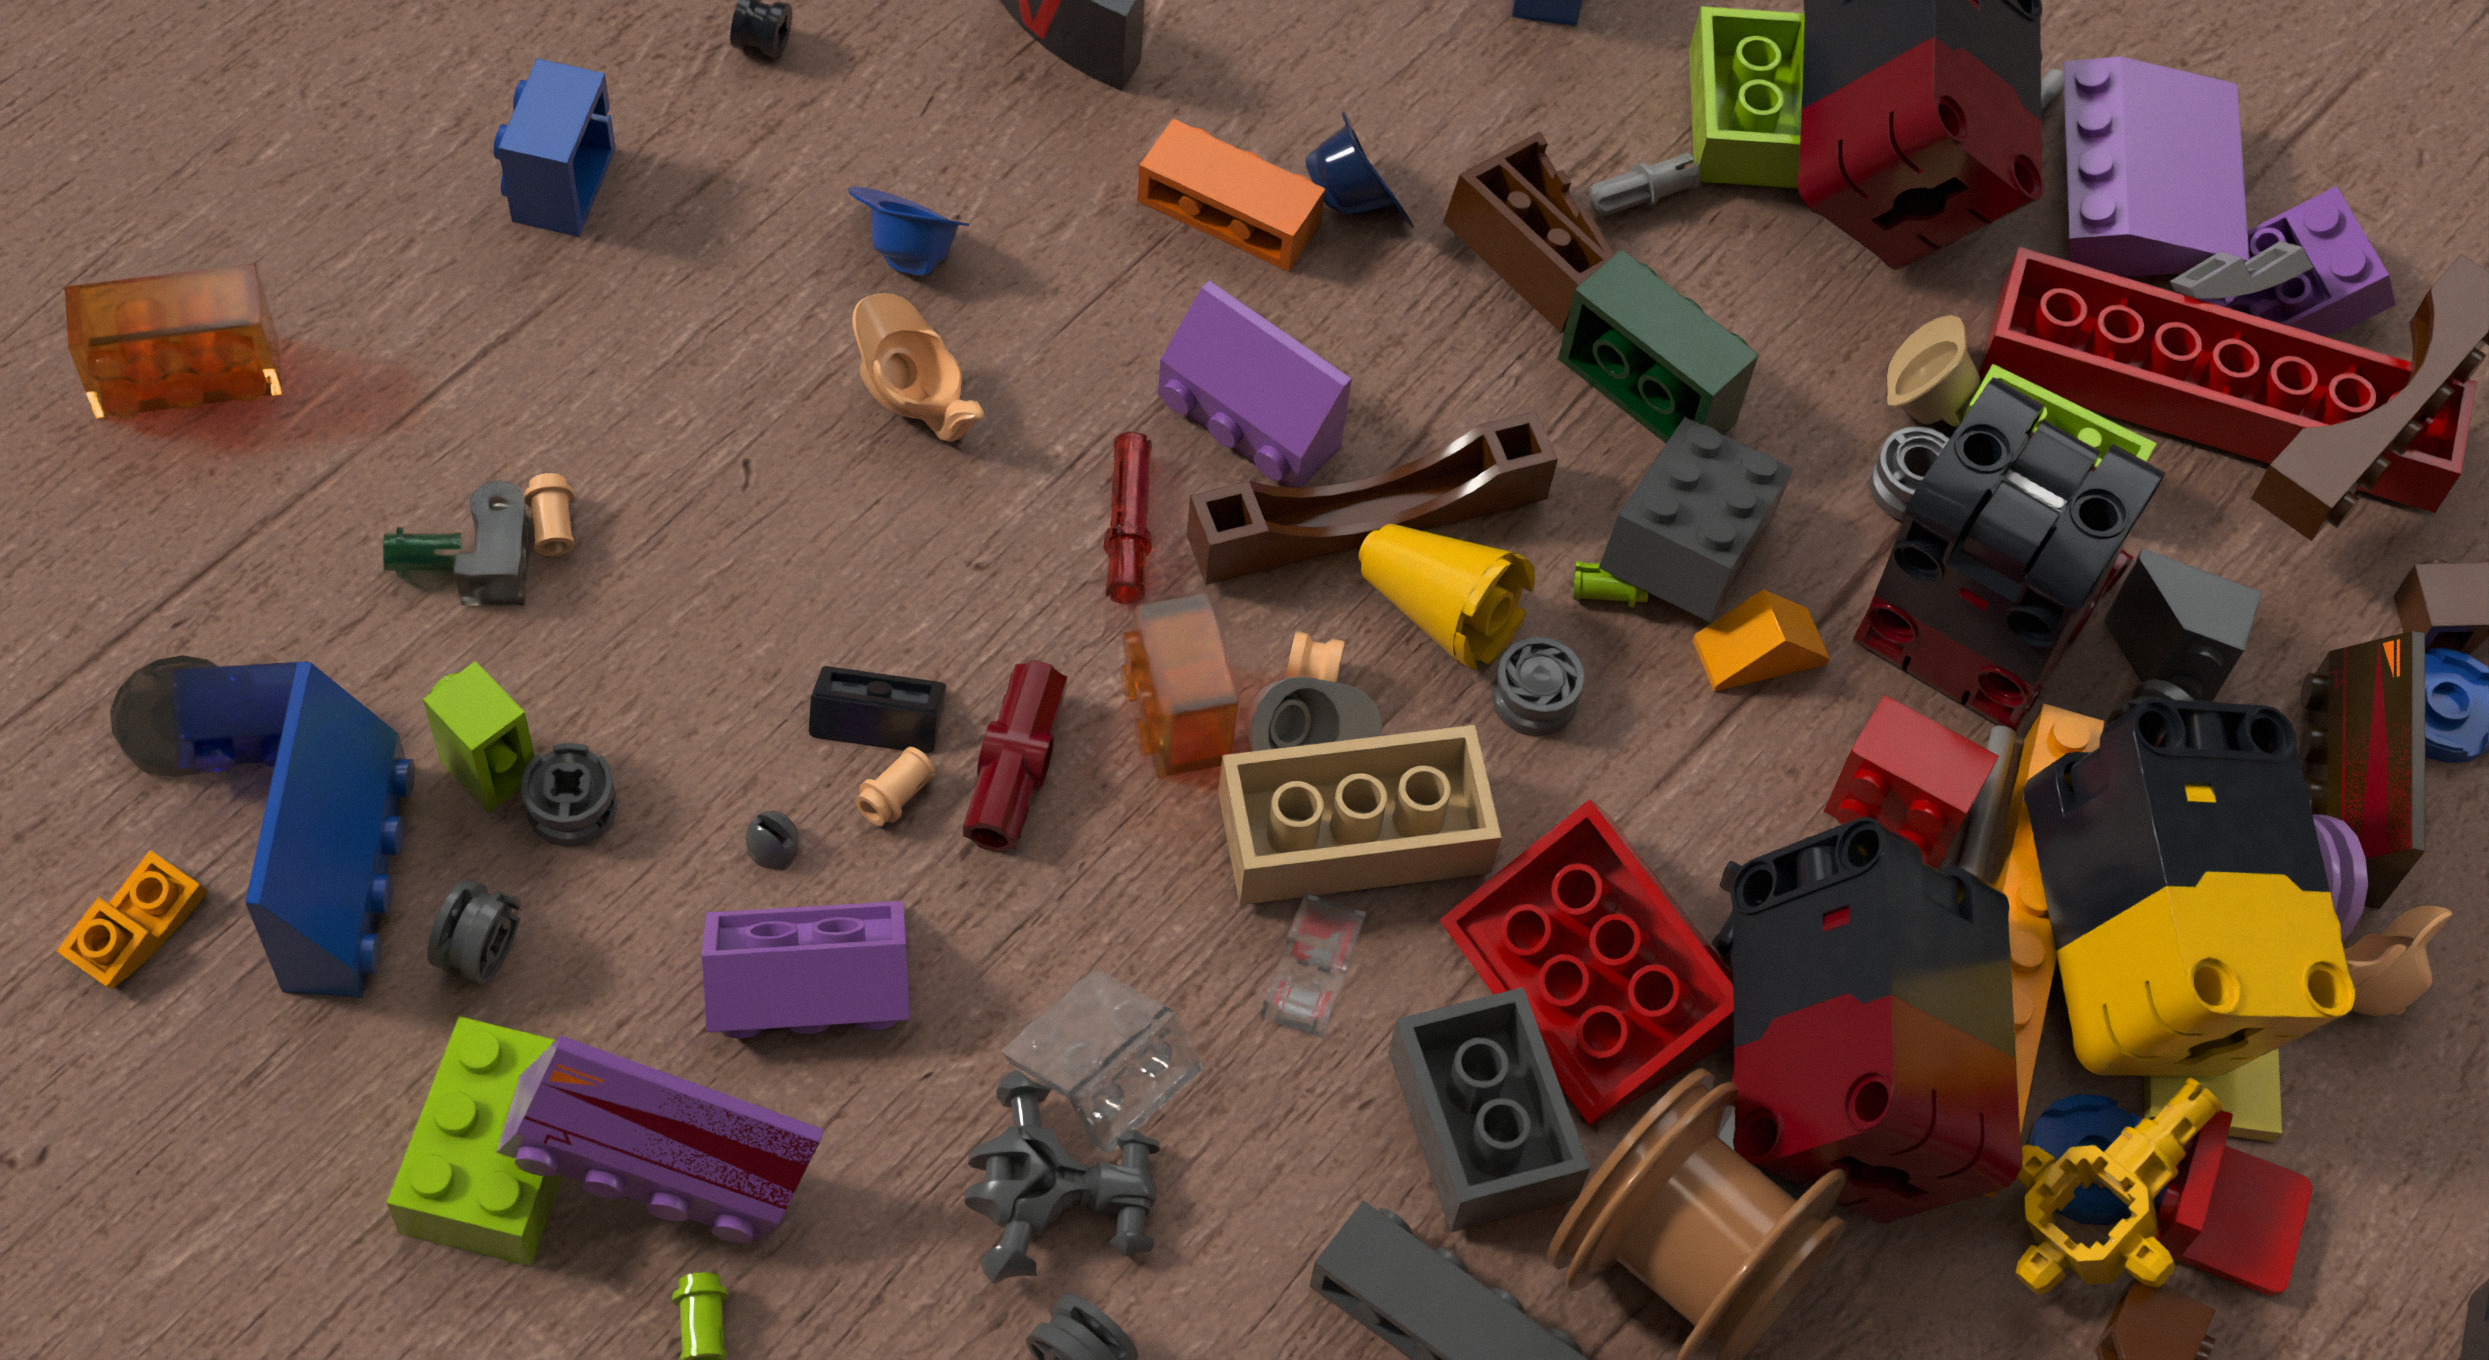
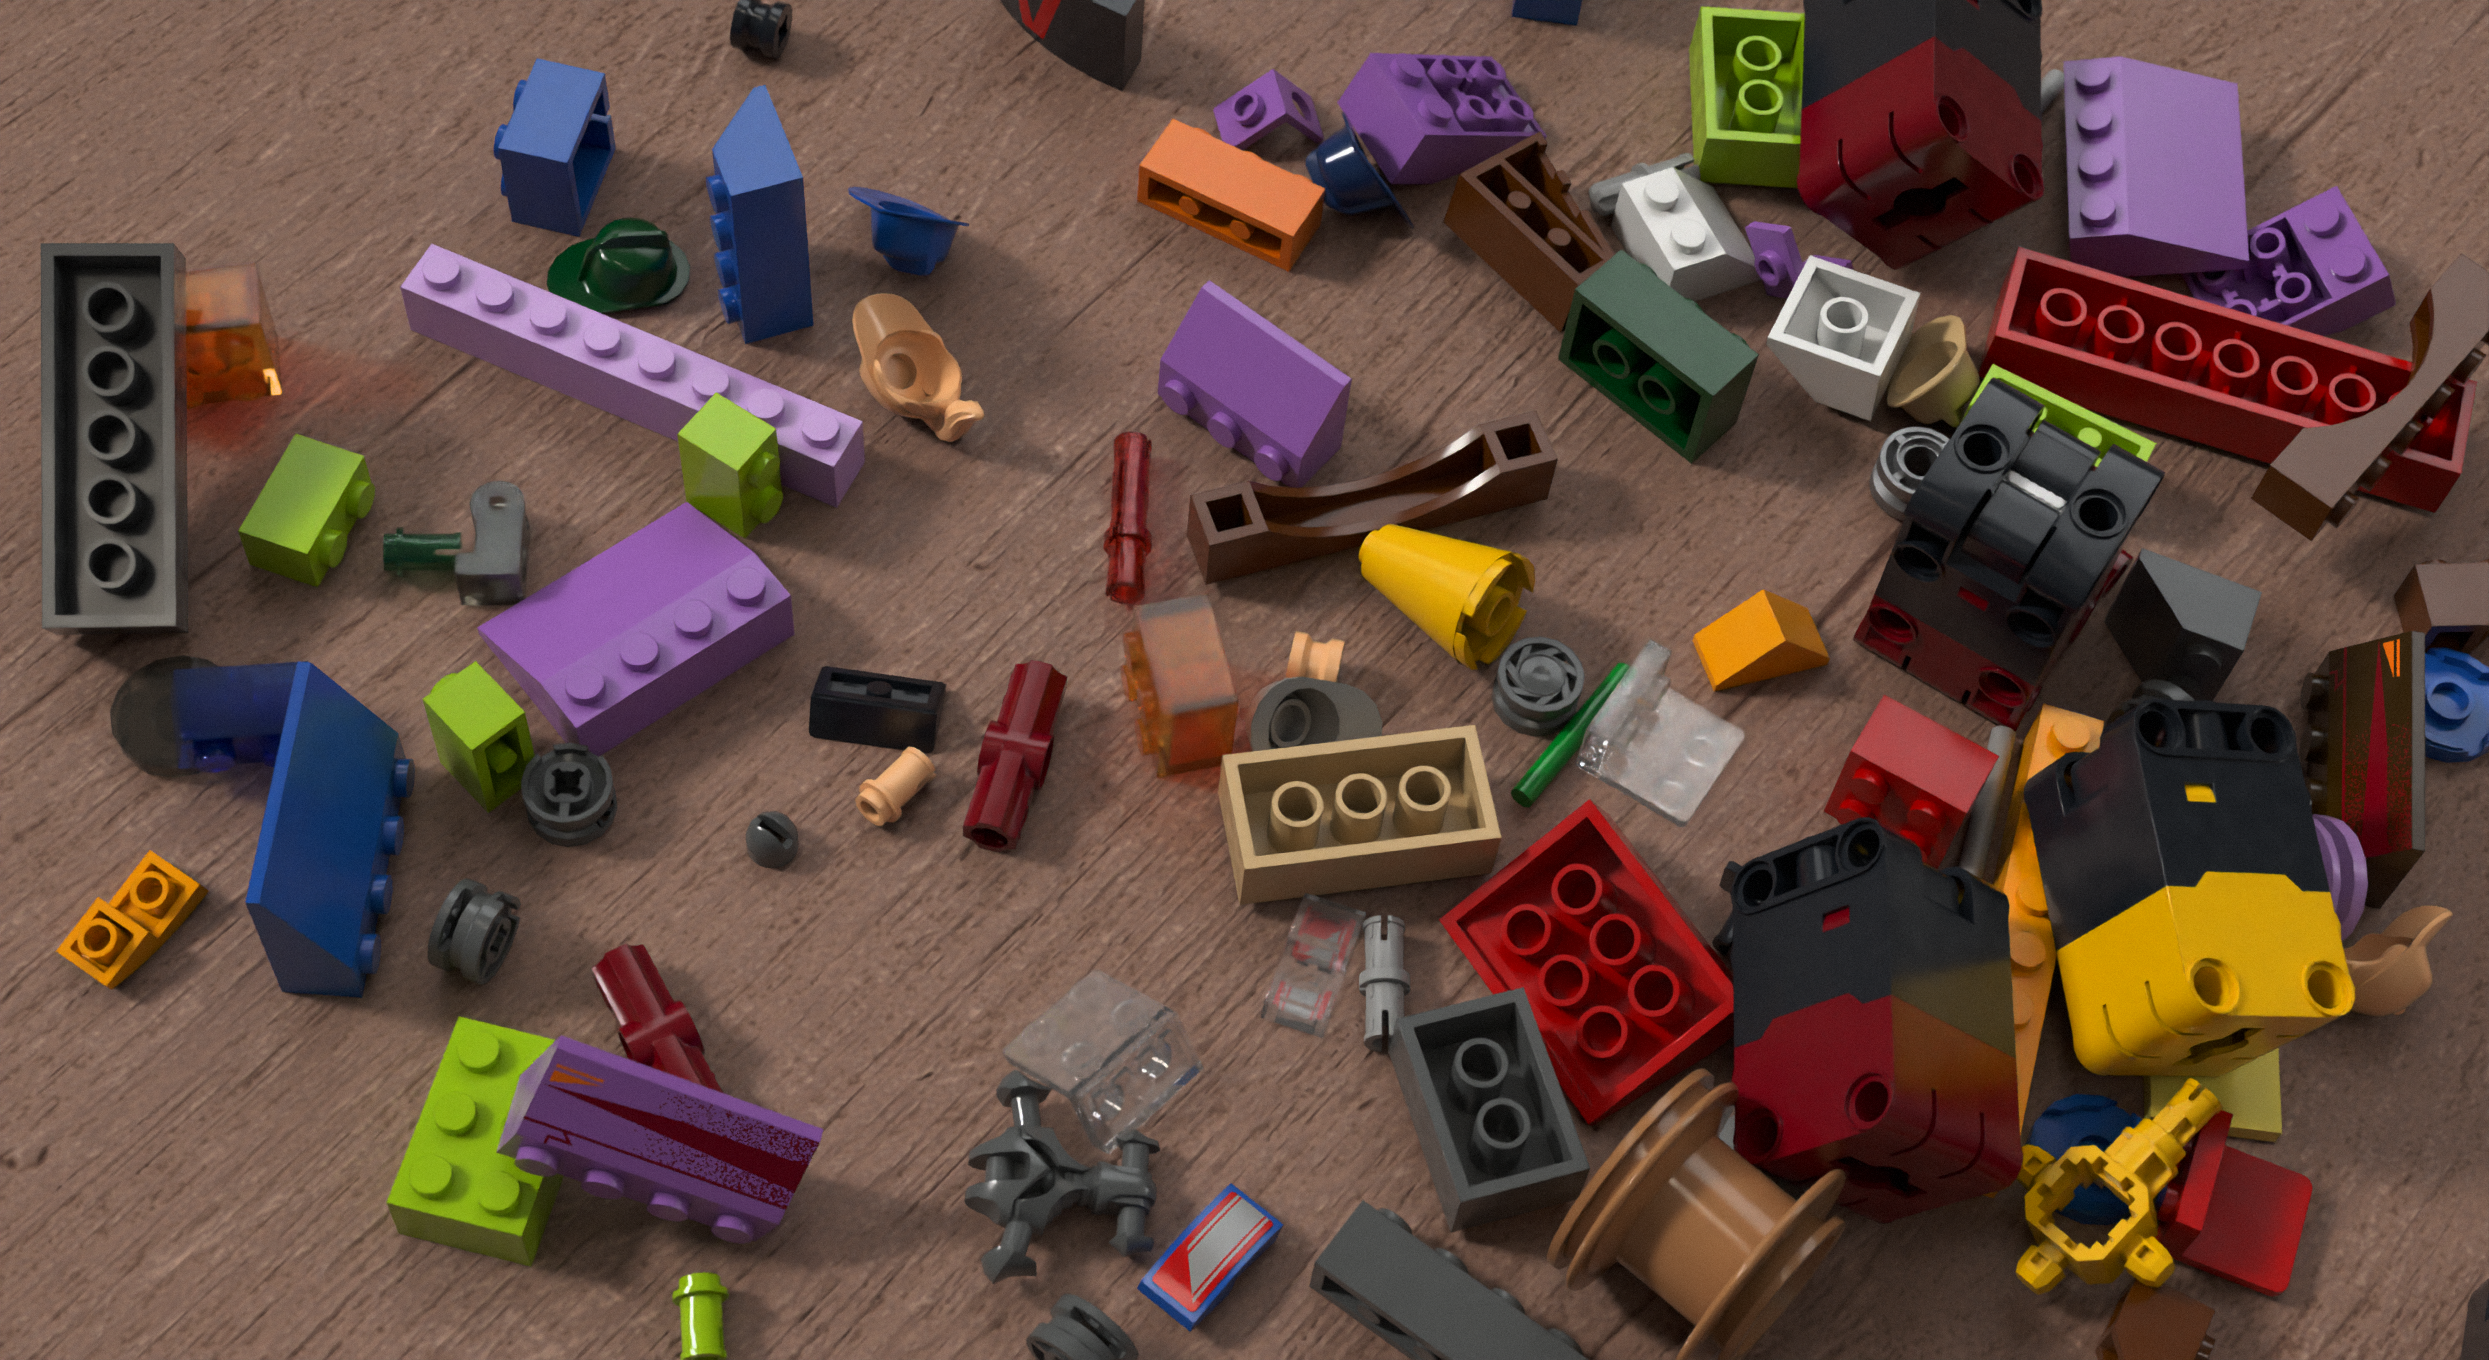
light nougat pin [524,473,575,557] -> none
medium lavender slope [702,901,910,1038] -> none
lime pin [1573,561,1648,608] -> none
dark grey brick [1599,417,1794,622] -> none
light grey slope [2170,241,2313,299] -> none
none -> dark grey brick [41,243,188,635]
none -> lime brick [238,434,375,587]
none -> lavender brick [400,244,865,508]
none -> medium lavender slope [477,502,794,757]
none -> dark green piece [547,217,690,314]
none -> dark red piece [591,944,724,1093]
none -> lime brick [677,392,783,539]
none -> blue slope [706,85,814,344]
none -> slope [1137,1183,1284,1332]
none -> medium lavender bracket [1213,69,1324,150]
none -> medium lavender slope [1337,53,1547,184]
none -> light grey pin [1359,915,1410,1052]
none -> green bar [1511,662,1637,808]
none -> clear bracket [1576,639,1745,827]
none -> white slope [1611,167,1762,301]
none -> medium lavender bracket [1745,221,1853,299]
none -> white slope [1766,255,1921,421]

